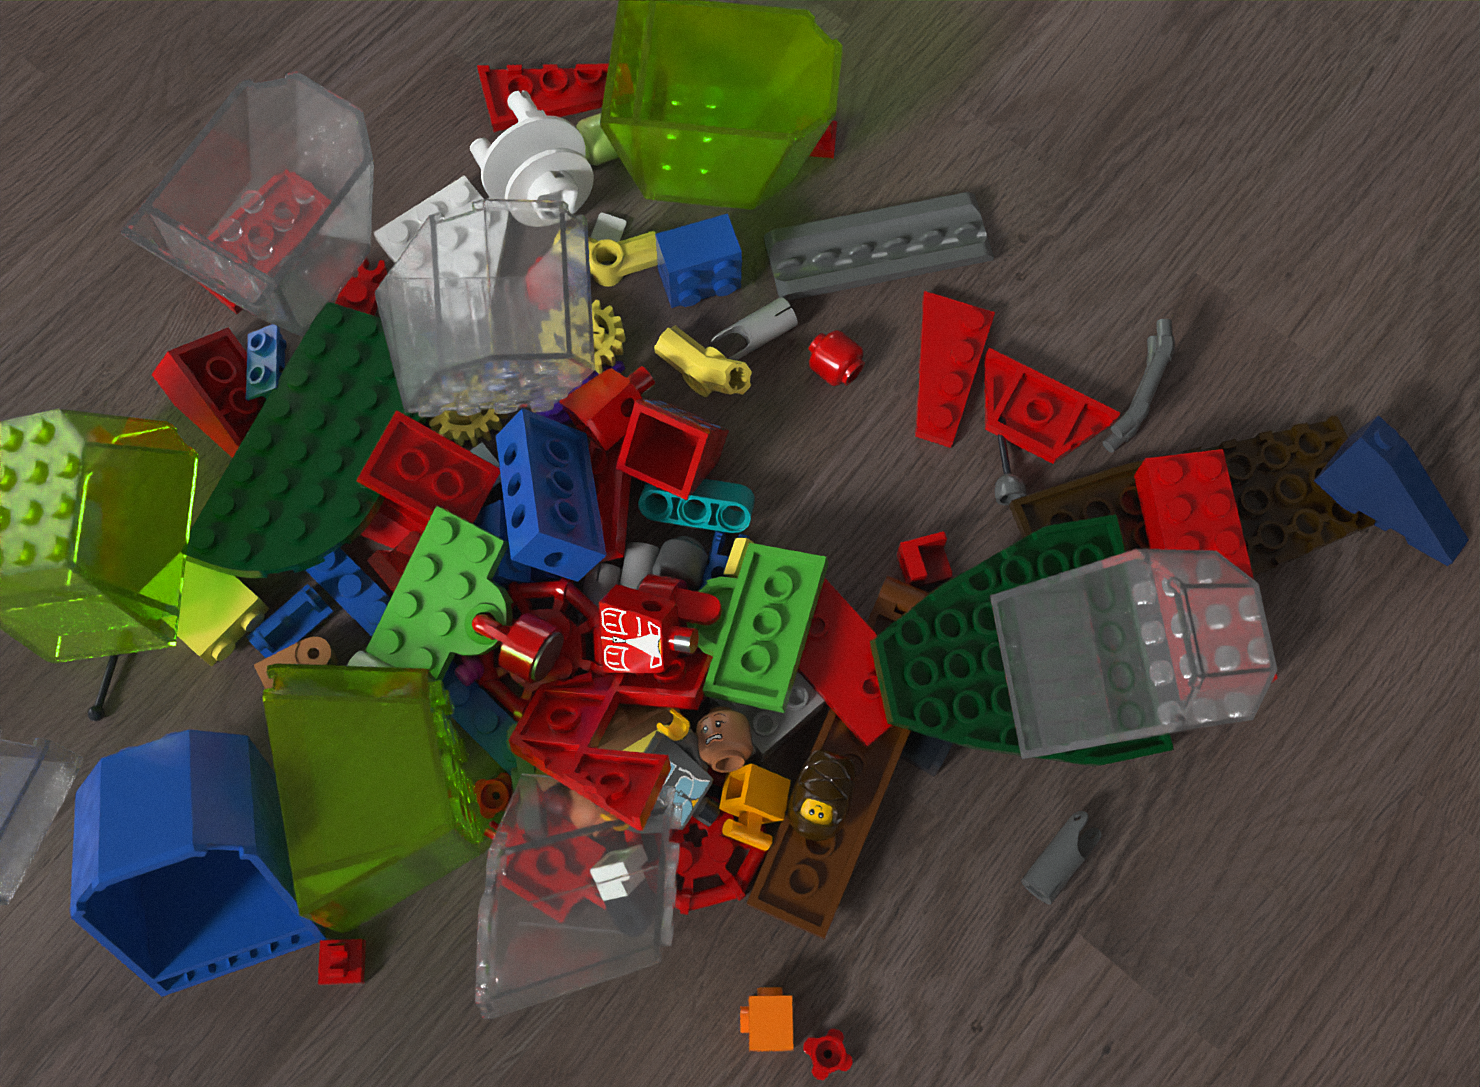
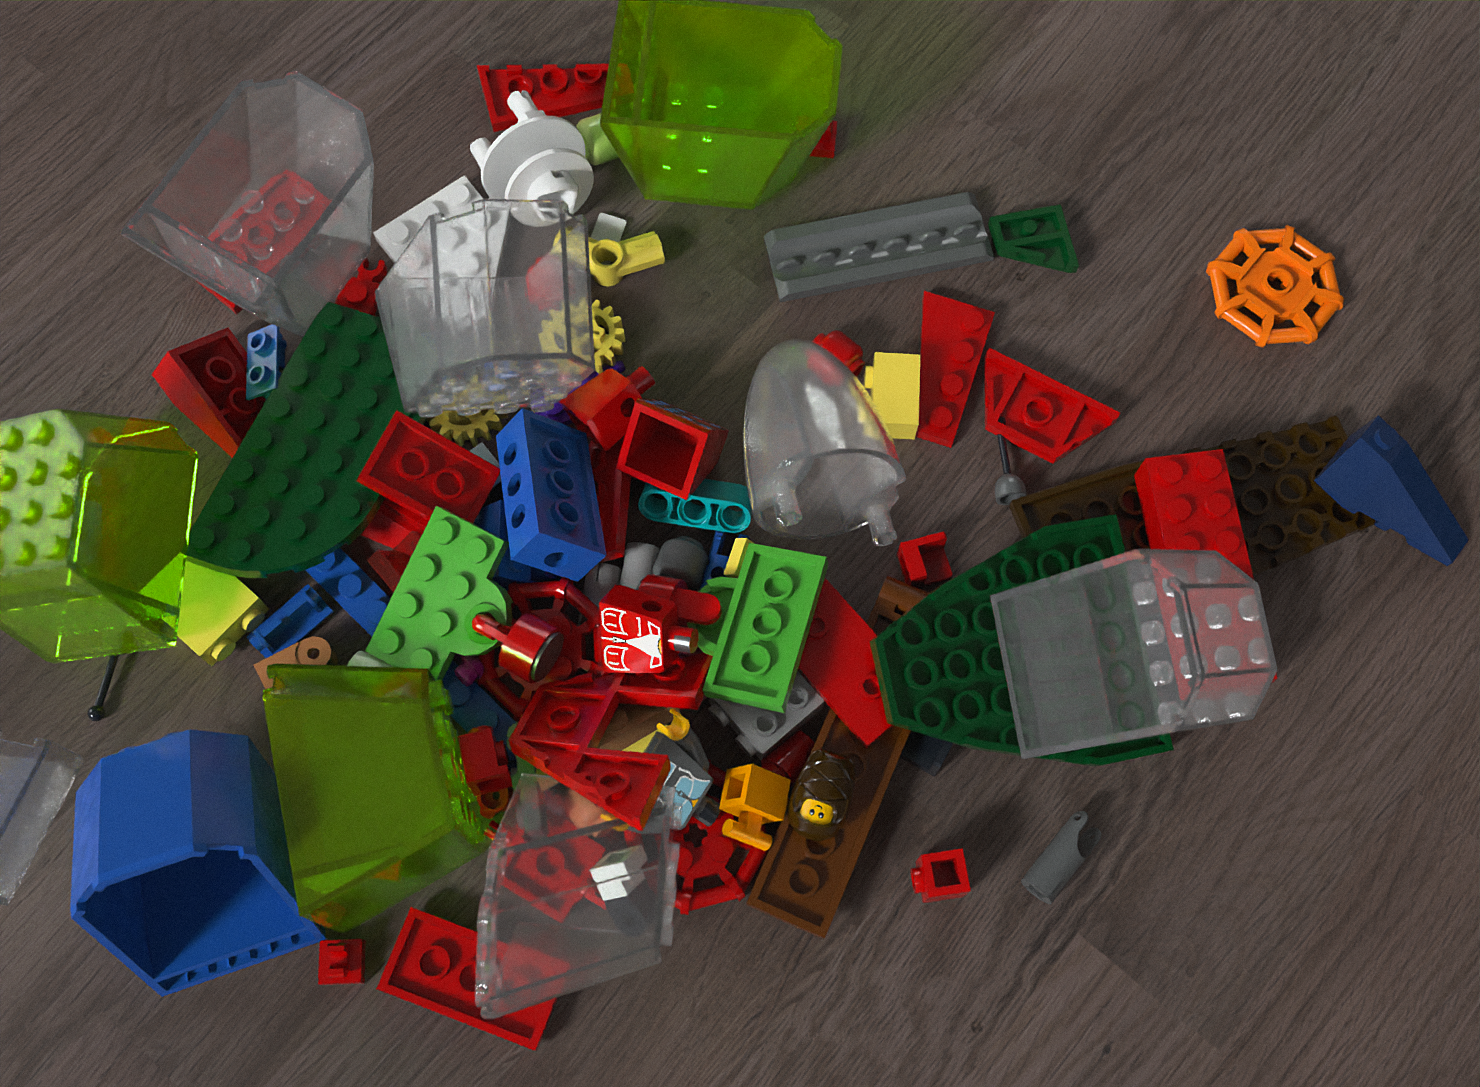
light yellow piece [654,325,752,397] -> none
blue brick [655,213,742,308] -> none
nougat head [696,706,753,772] -> none
light grey piece [711,297,798,360] -> none
orange brick [740,987,793,1052] -> none
red plate [803,1029,853,1080] -> none
dark grey piece [1103,318,1175,453] -> none
none -> red plate [376,907,569,1051]
none -> red brick [458,725,513,796]
none -> clear windscreen [743,339,906,546]
none -> red cone [761,731,815,788]
none -> light yellow brick [863,352,920,439]
none -> red brick [911,848,971,903]
none -> dark green wing [988,204,1079,273]
none -> orange plate [1206,225,1345,347]

